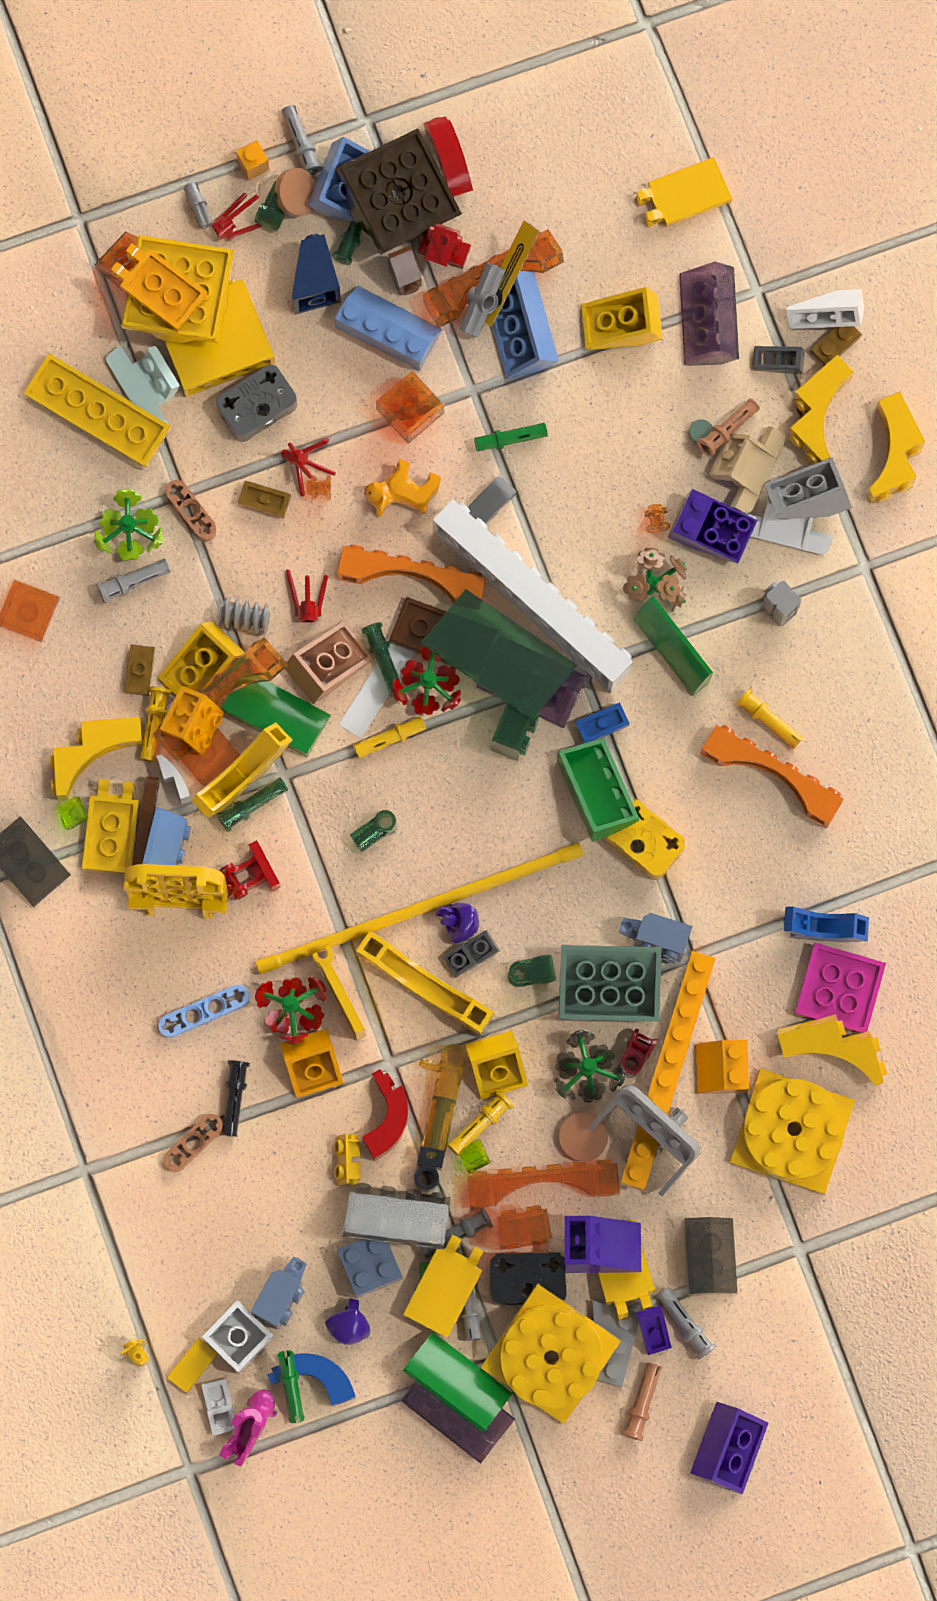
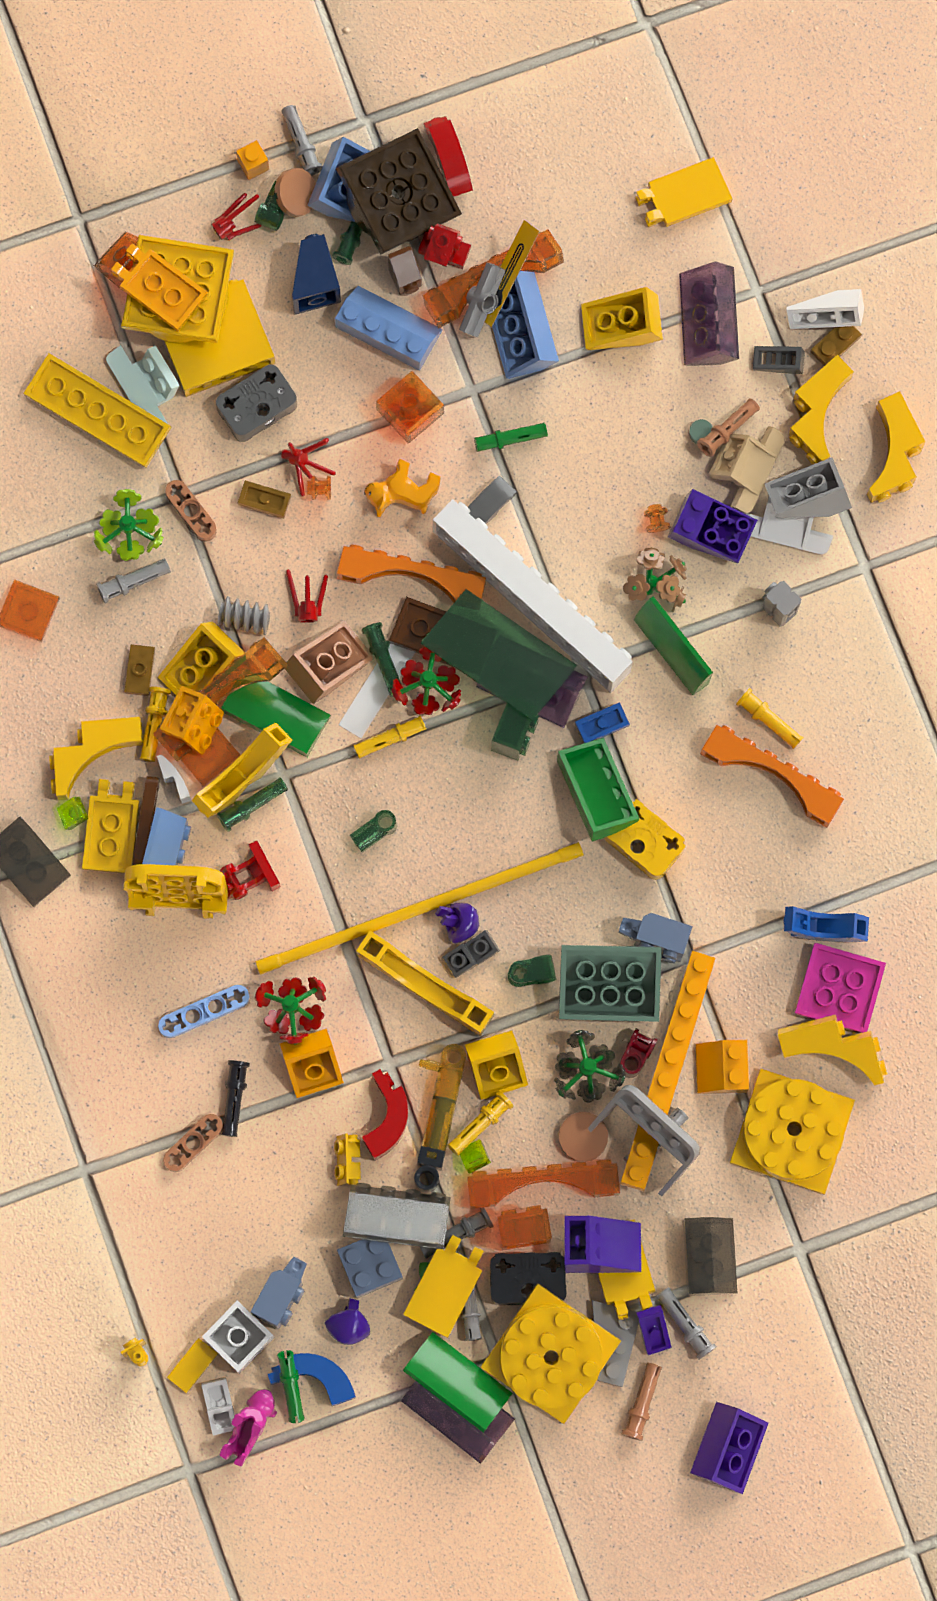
light grey axle [183,182,212,229] -> none
yellow tile [312,945,366,1040] -> none

